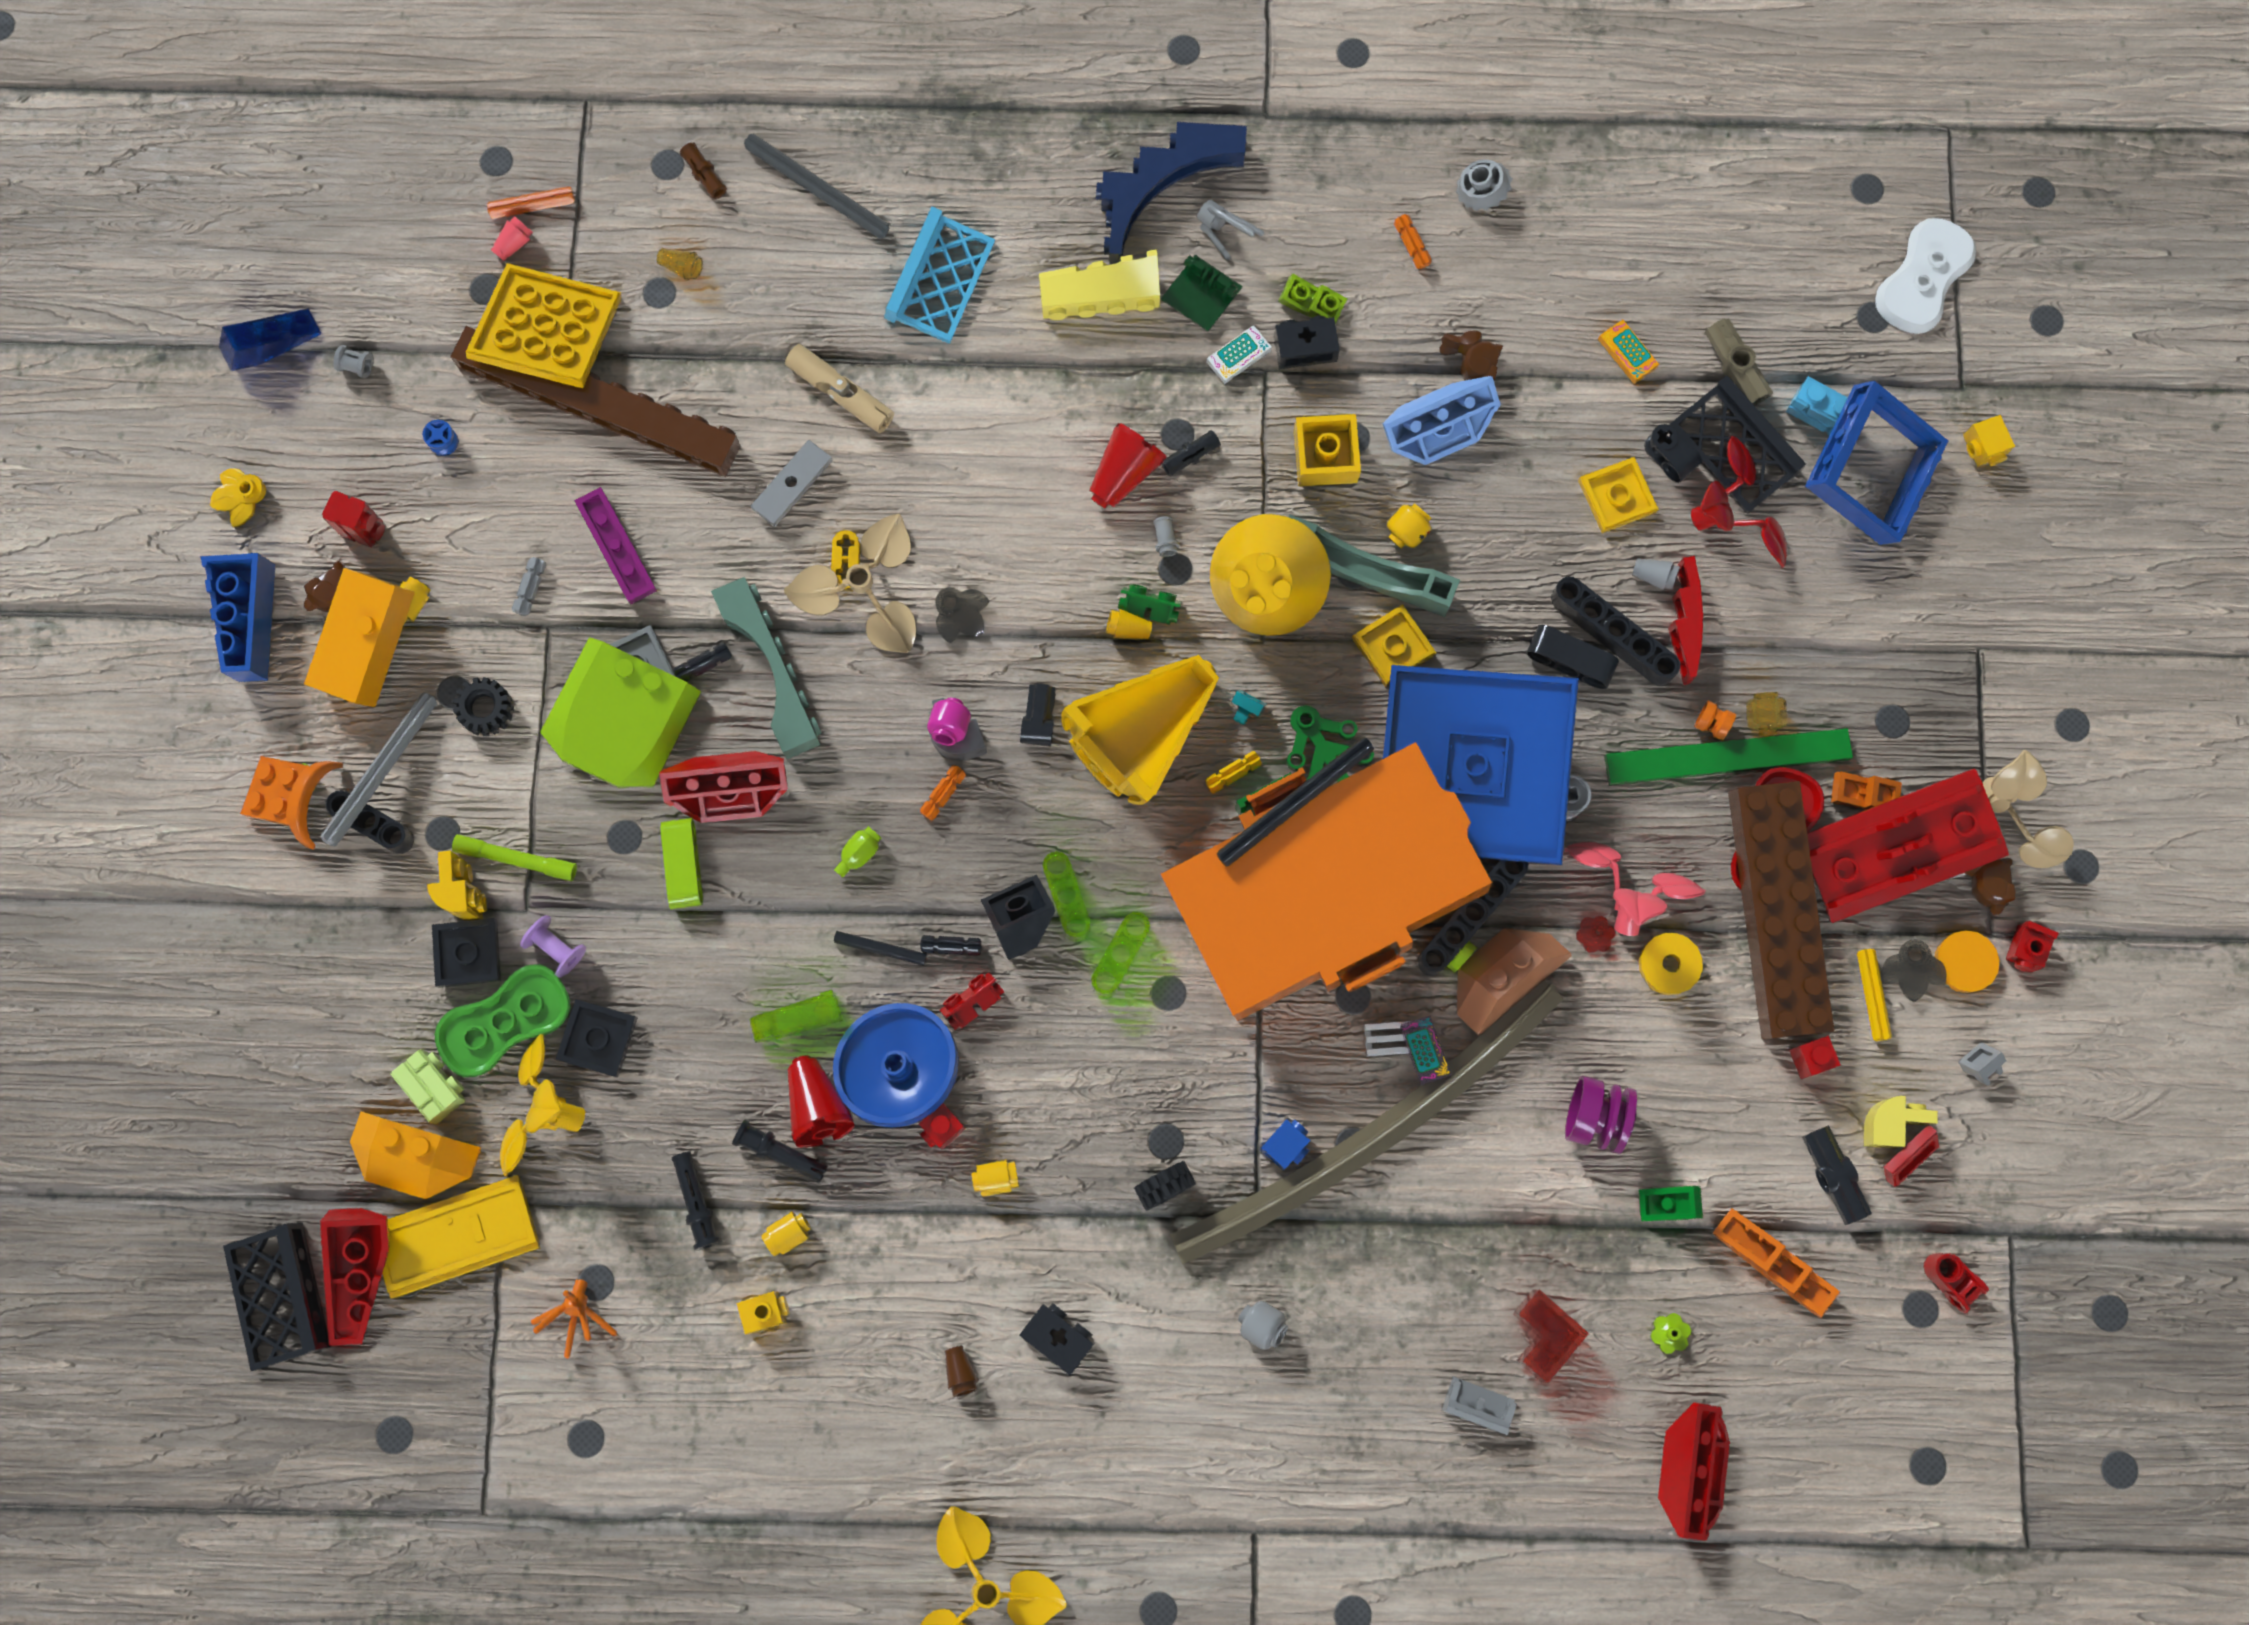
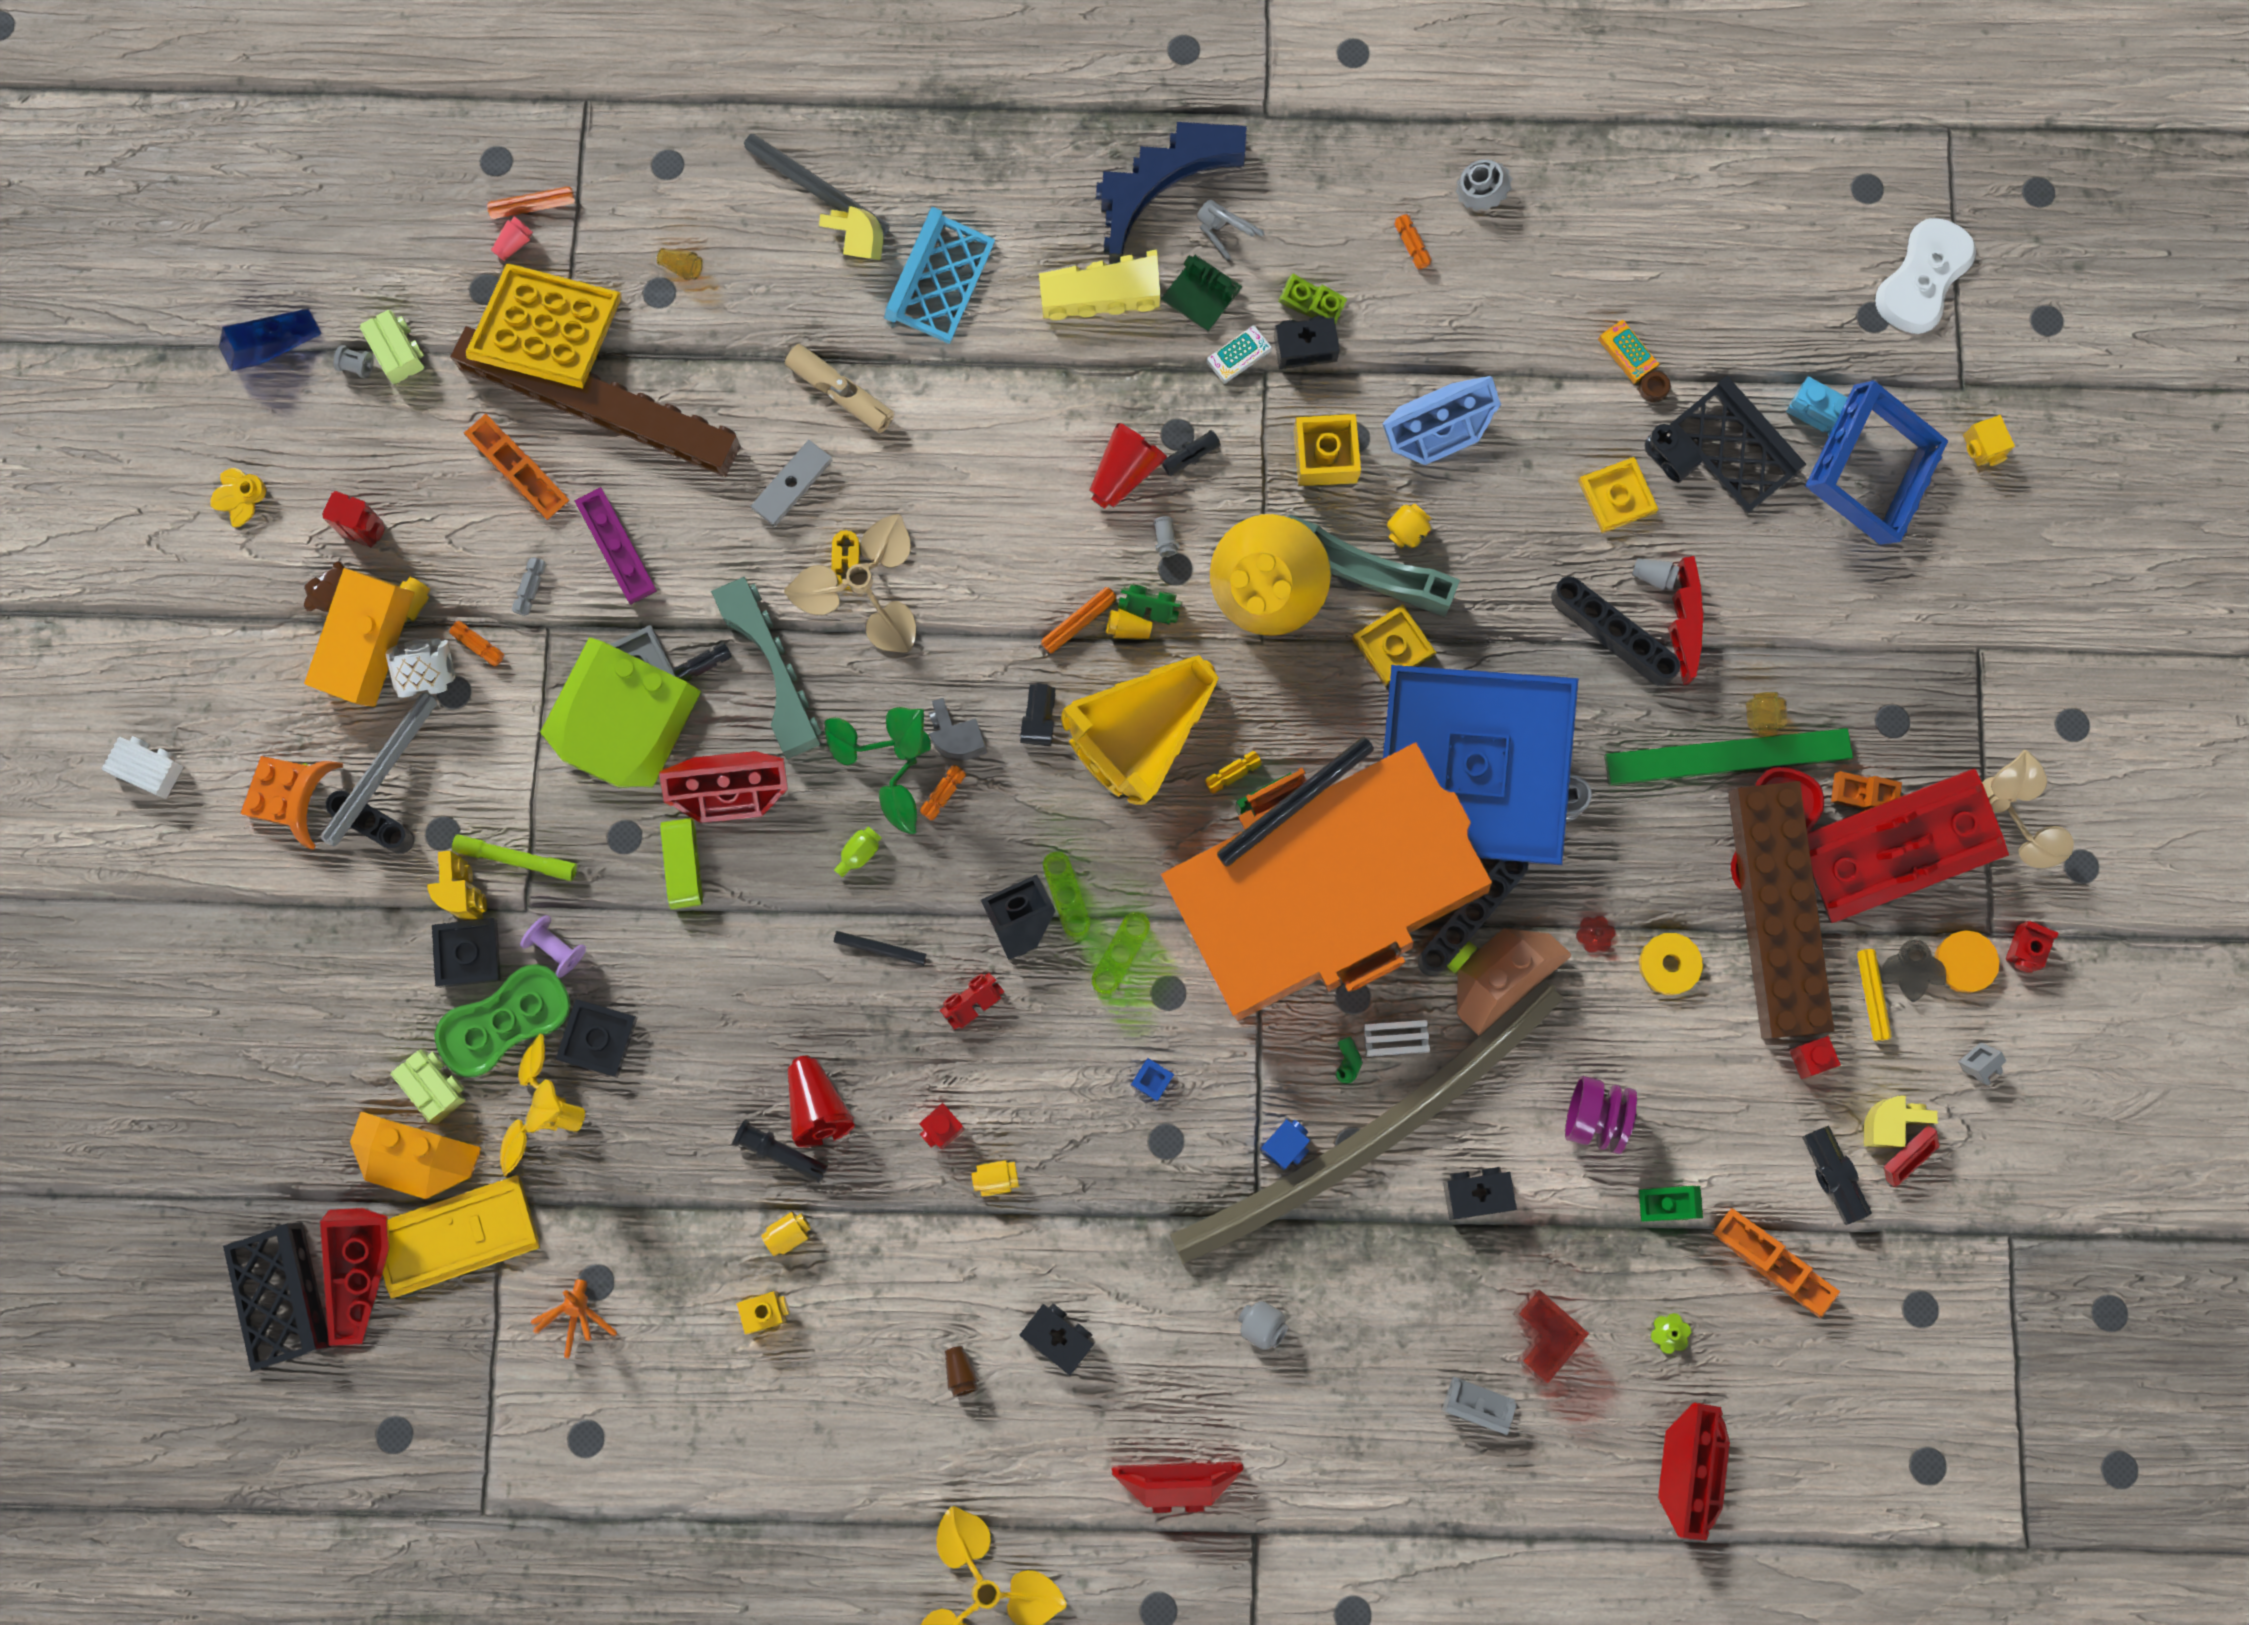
blue wedge [200,553,275,682] -> none
blue wheel [422,419,459,456] -> none
black tyre [453,677,514,736] -> none
black pin [671,1152,722,1251] -> none
reddish brown pin [679,142,727,199] -> none
clear neon green leg [749,989,843,1043] -> none
blue dish [833,1003,959,1128] -> none
black axle [920,935,982,956] -> none
dark pink head [927,697,971,746] -> none
clear smoke plate [935,588,989,643] -> none
black tyre [1134,1161,1196,1211] -> none
teal tile [1231,690,1267,725] -> none
green plant [1287,705,1374,782] -> none
tile [1400,1015,1452,1086] -> none
reddish brown animal [1439,330,1503,381] -> none
black beam [1526,625,1619,690] -> none
coral plant [1564,842,1706,936] -> none
red plant [1691,436,1787,568] -> none
orange wheel [1694,700,1737,741] -> none
dark tan piece [1705,318,1773,406] -> none
red piece [1924,1253,1989,1314] -> none
reddish brown animal [1949,858,2016,915] -> none
none -> white brick [102,736,183,799]
none -> yellowish green brick [359,310,424,384]
none -> white brick [386,638,455,698]
none -> orange axle [449,621,504,667]
none -> orange slope [464,413,570,521]
none -> light yellow brick [819,206,883,260]
none -> green plant [824,707,931,834]
none -> orange axle [1041,587,1117,654]
none -> red wedge [1112,1461,1243,1513]
none -> blue tile [1131,1058,1174,1102]
none -> green arm [1336,1036,1363,1084]
none -> black brick [1443,1167,1517,1220]
none -> reddish brown tile [1639,371,1671,403]

